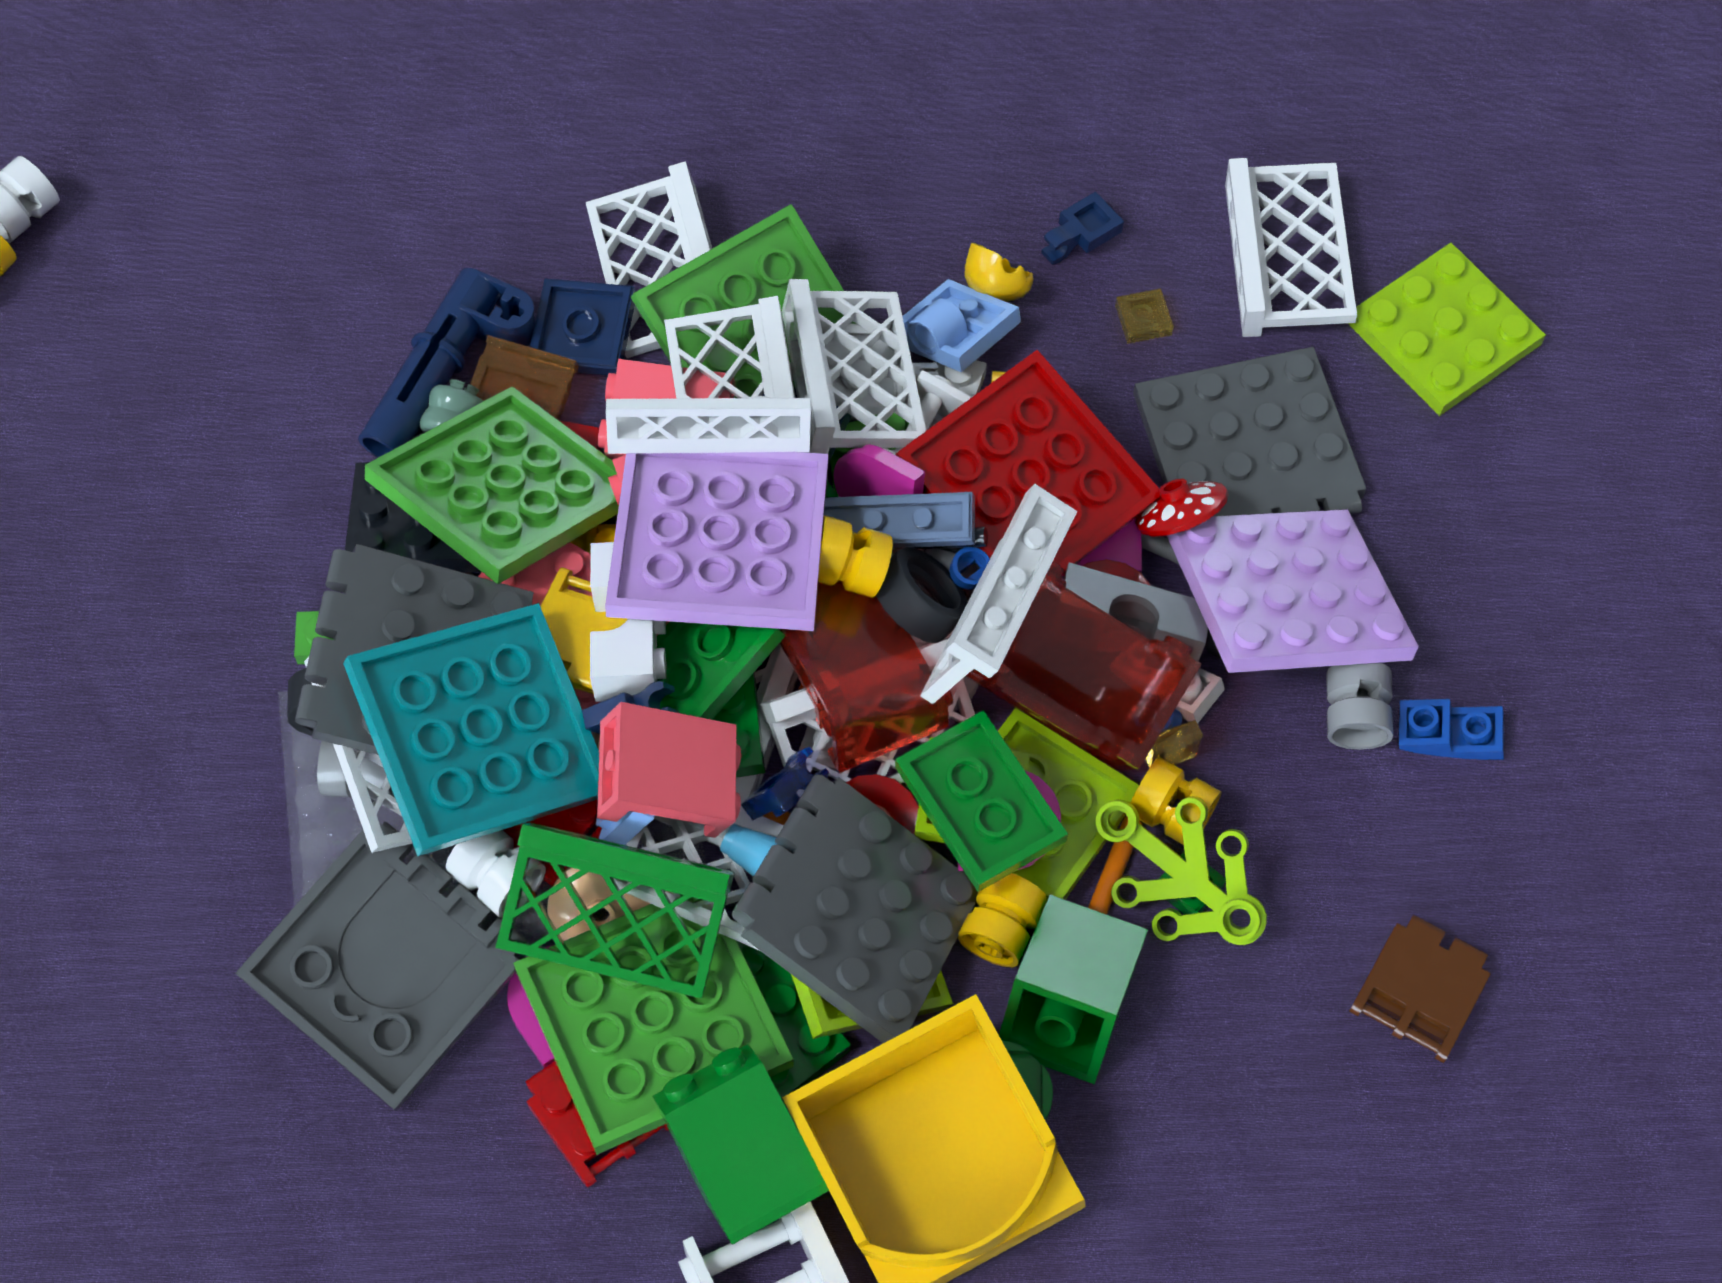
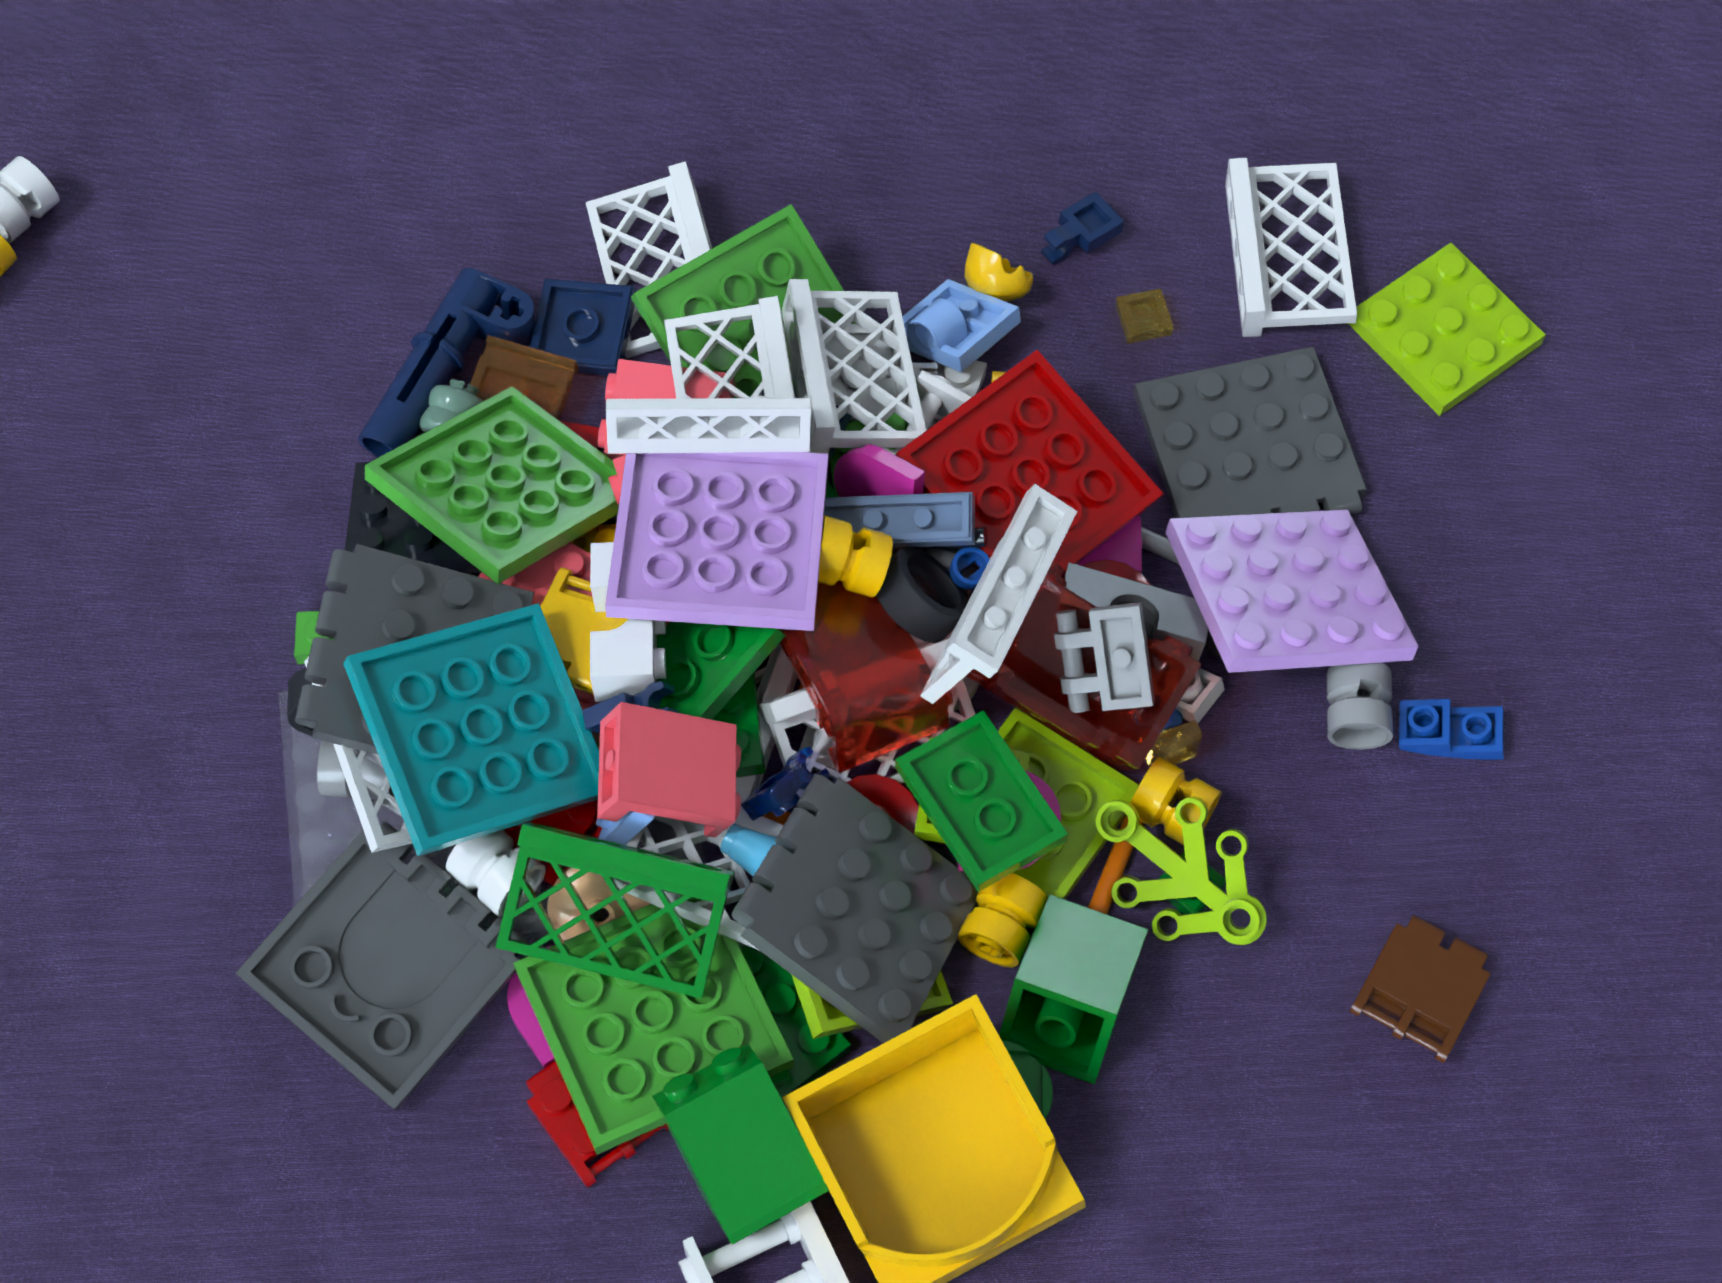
red dish [1135,478,1229,537] -> none
none -> light grey plate [1054,602,1155,713]

